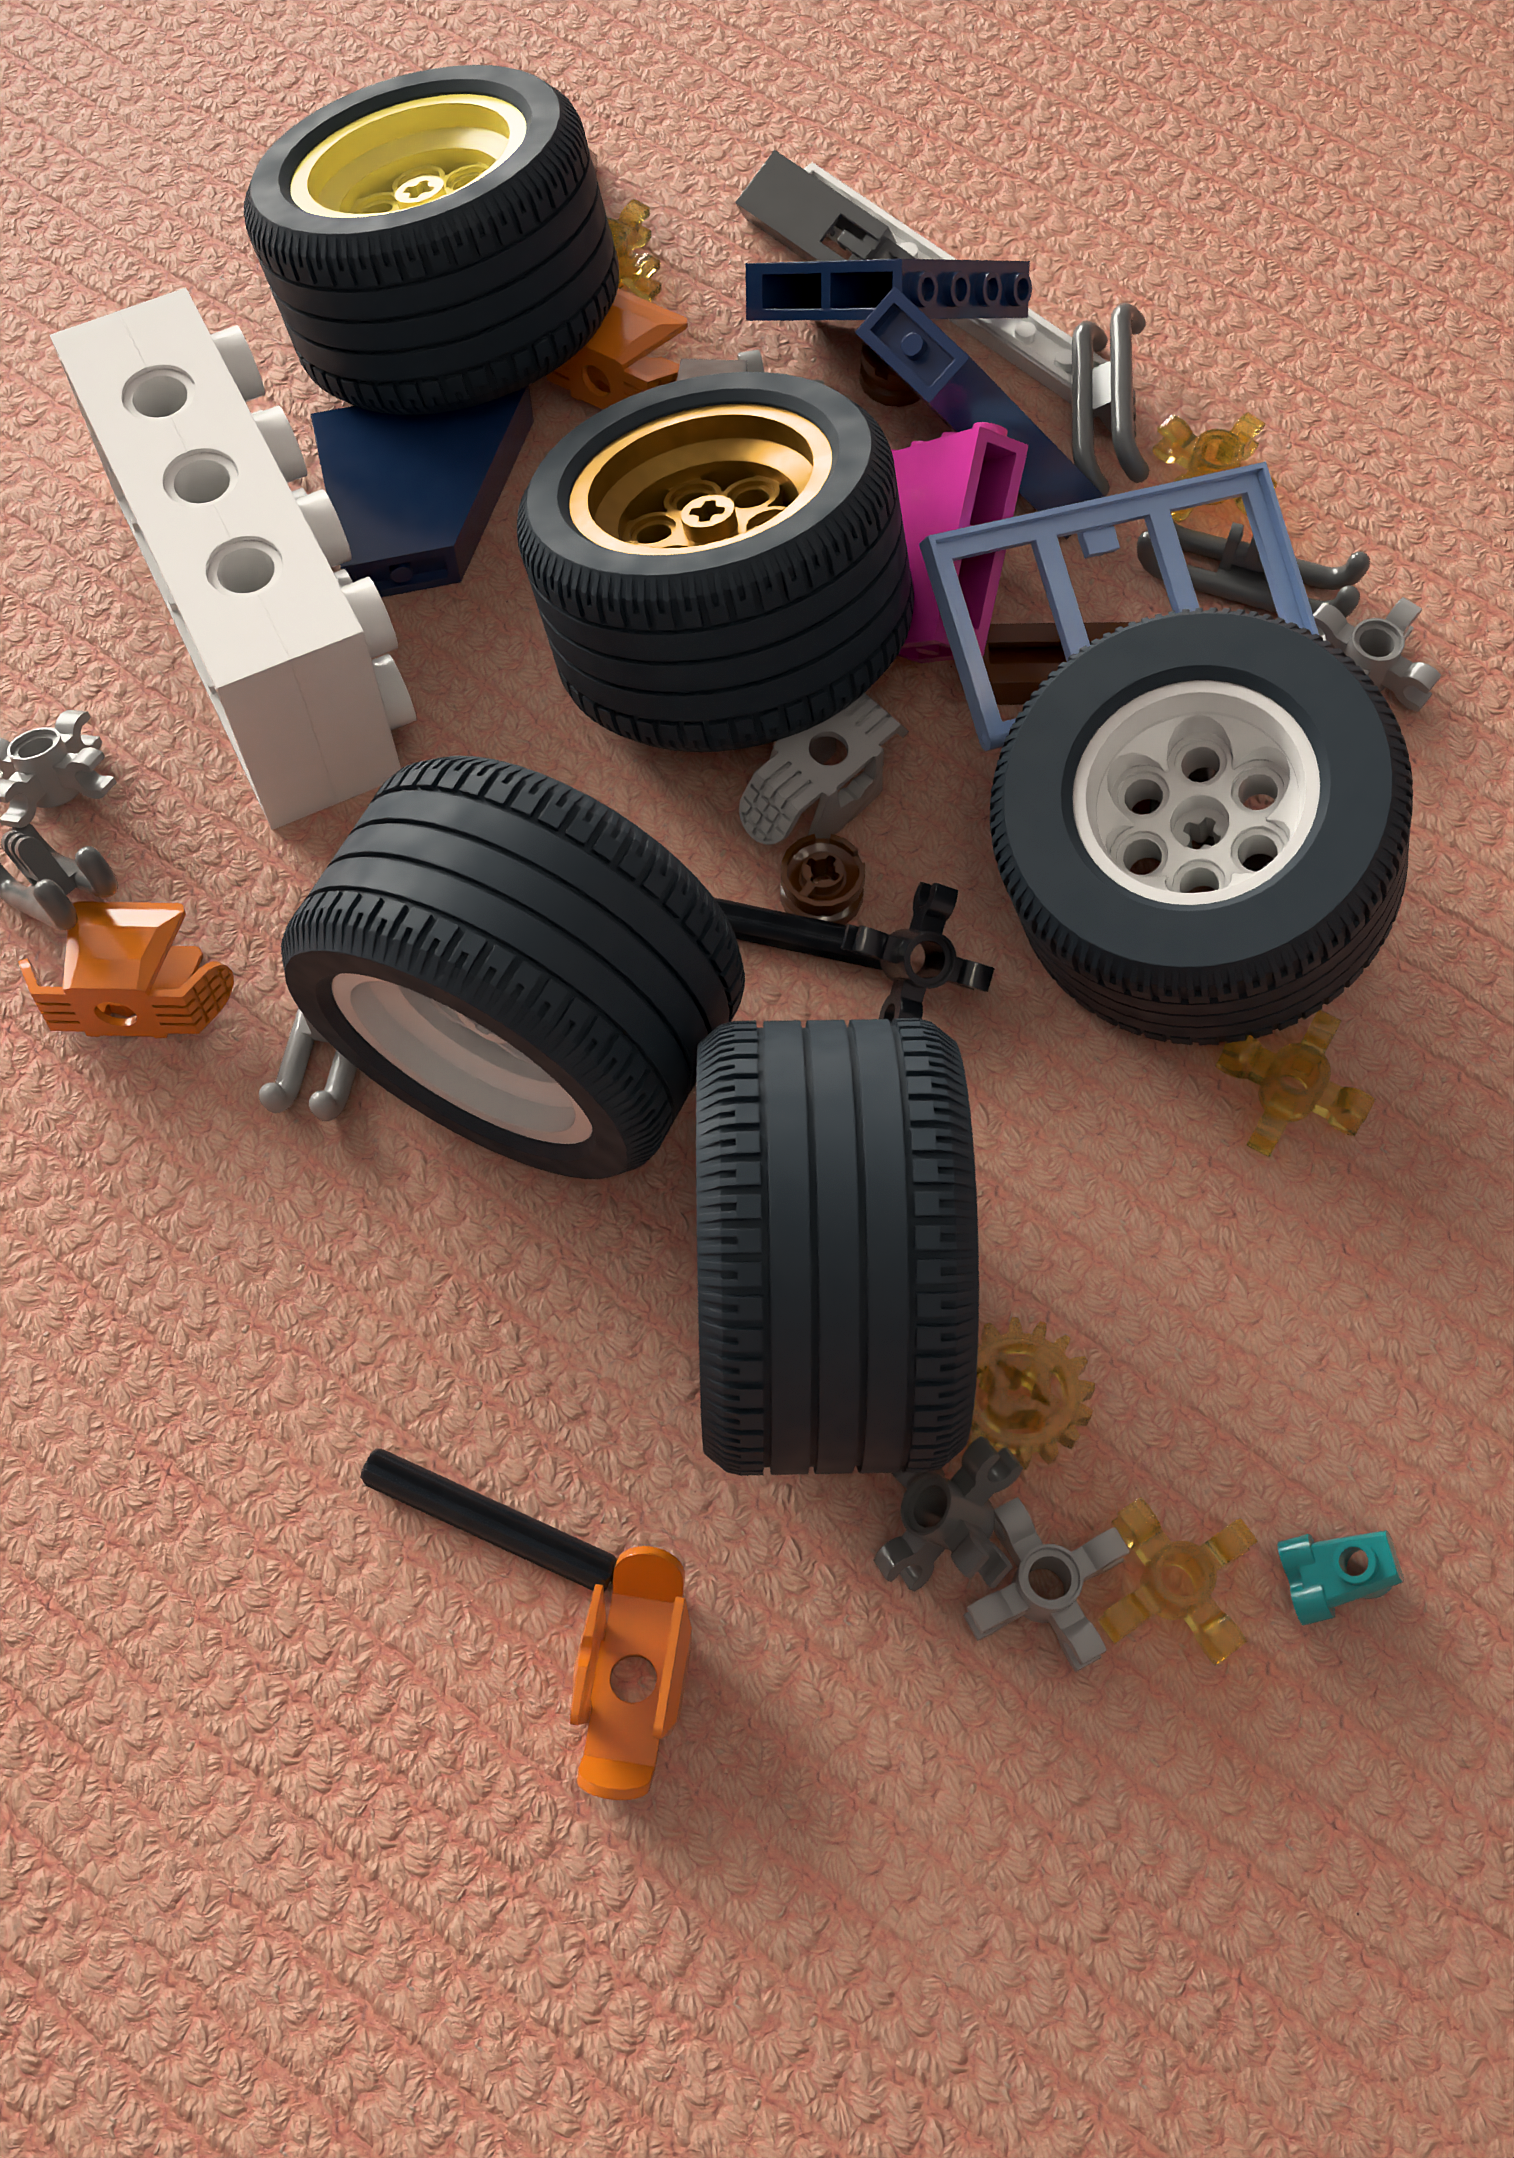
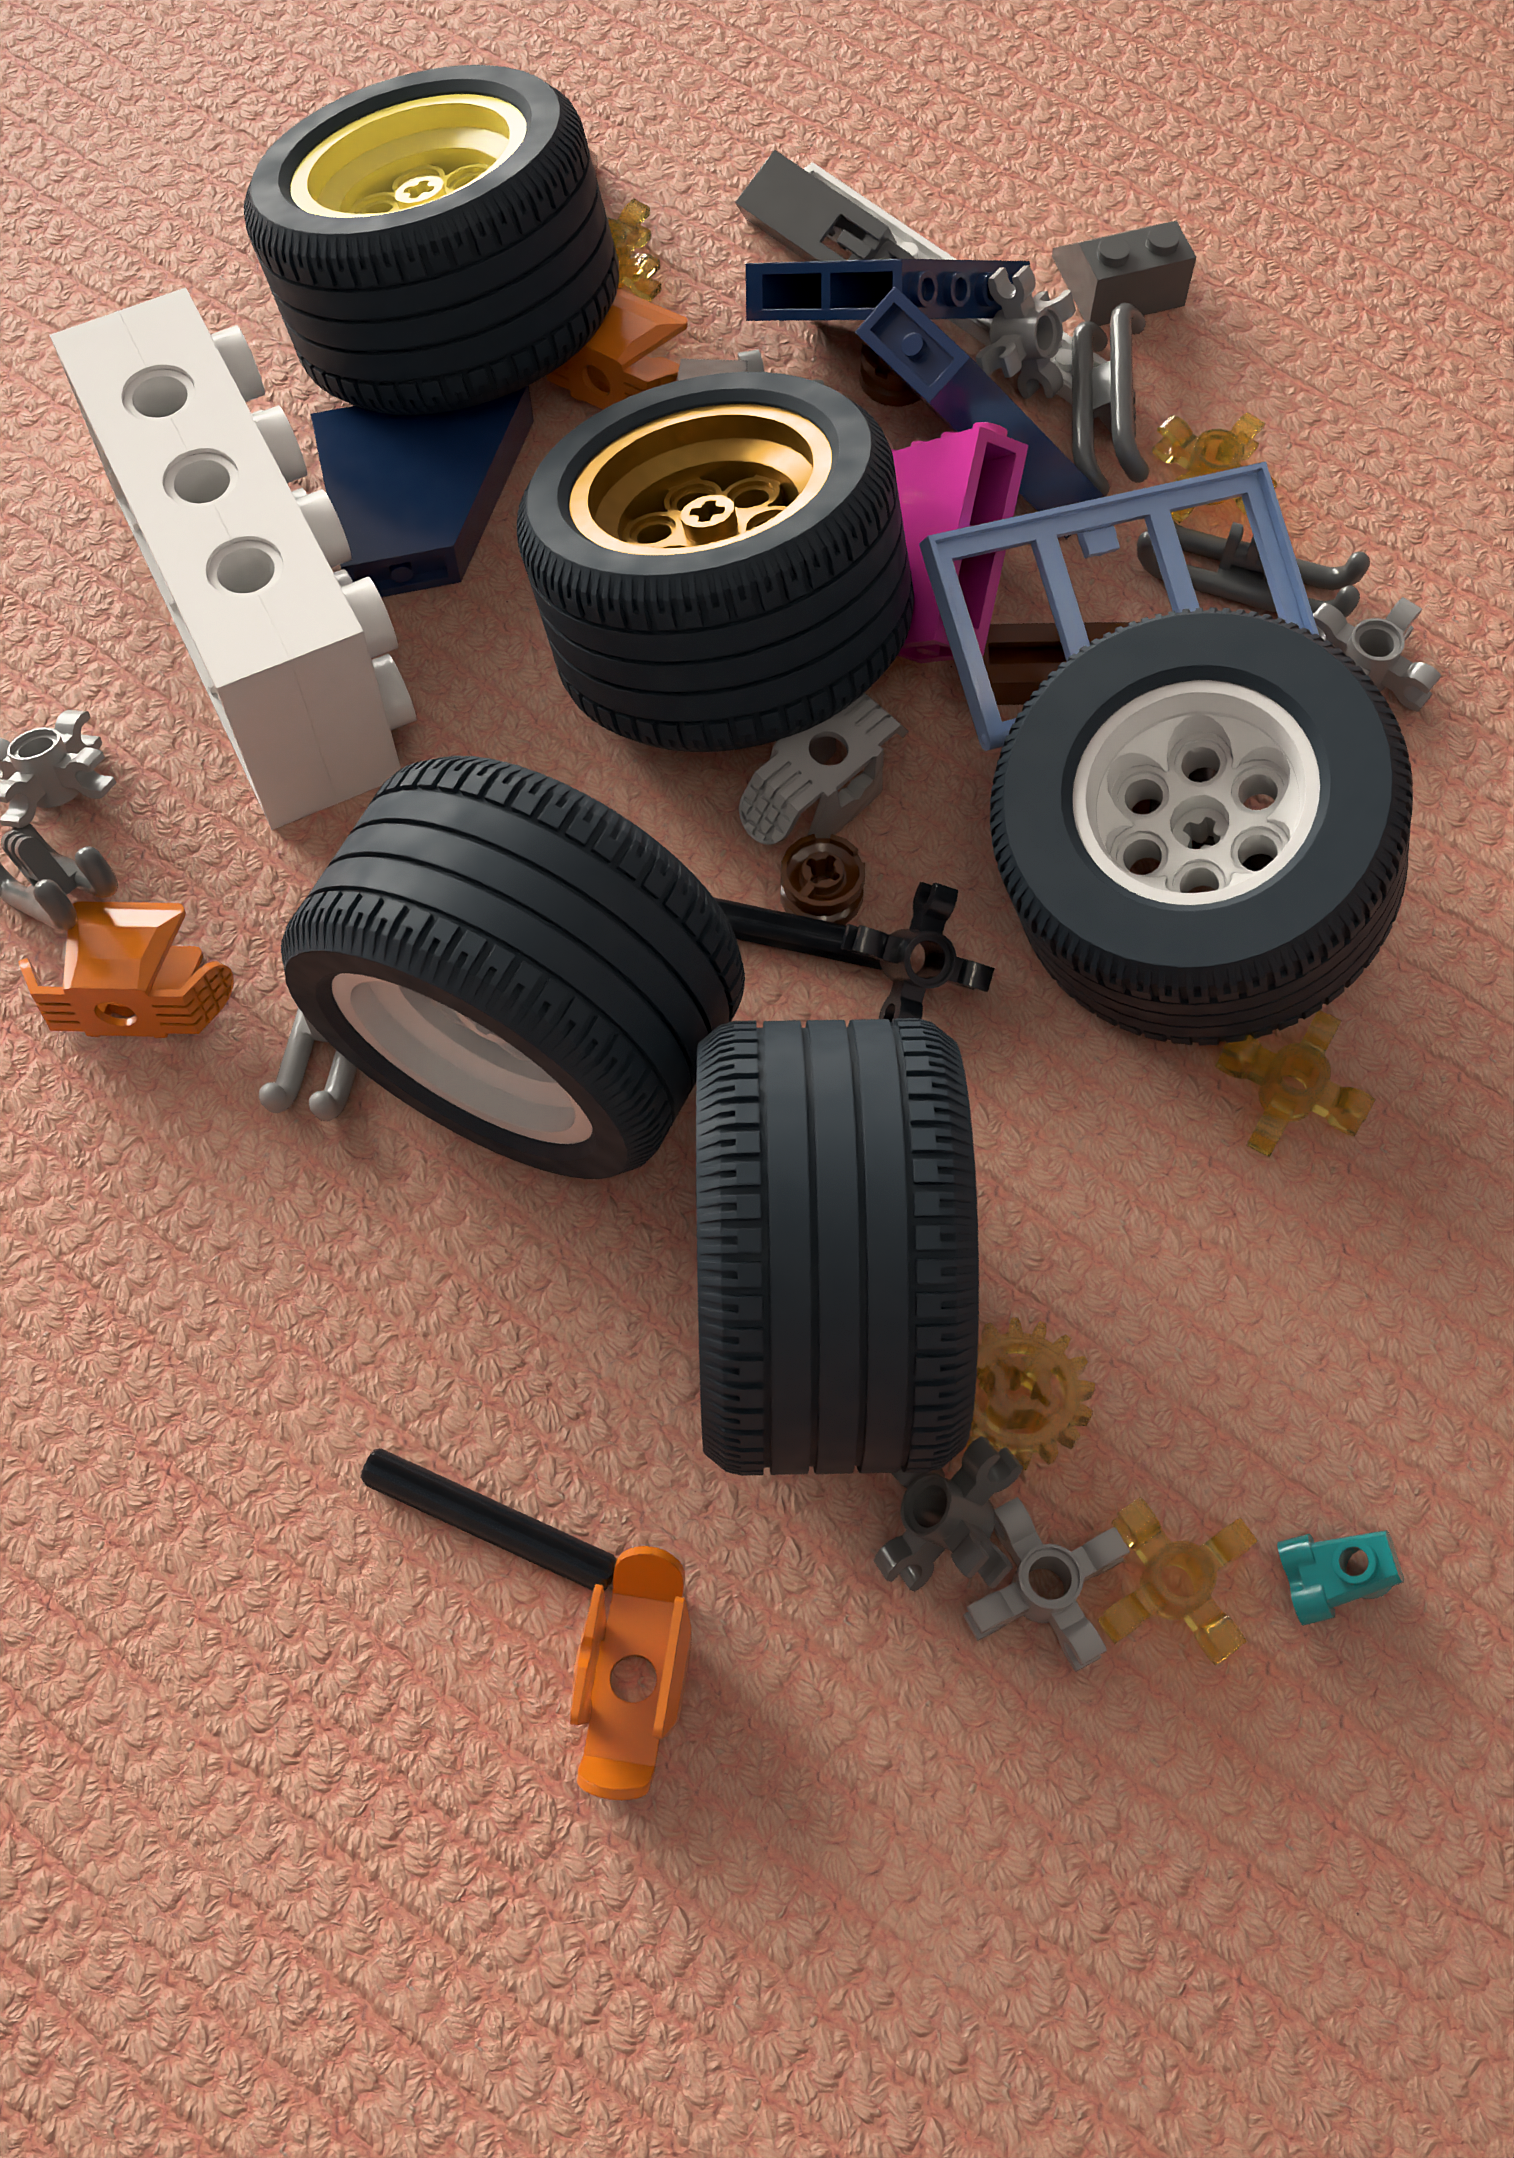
none -> light grey pin [975,266,1076,399]
none -> dark grey slope [1052,221,1196,326]

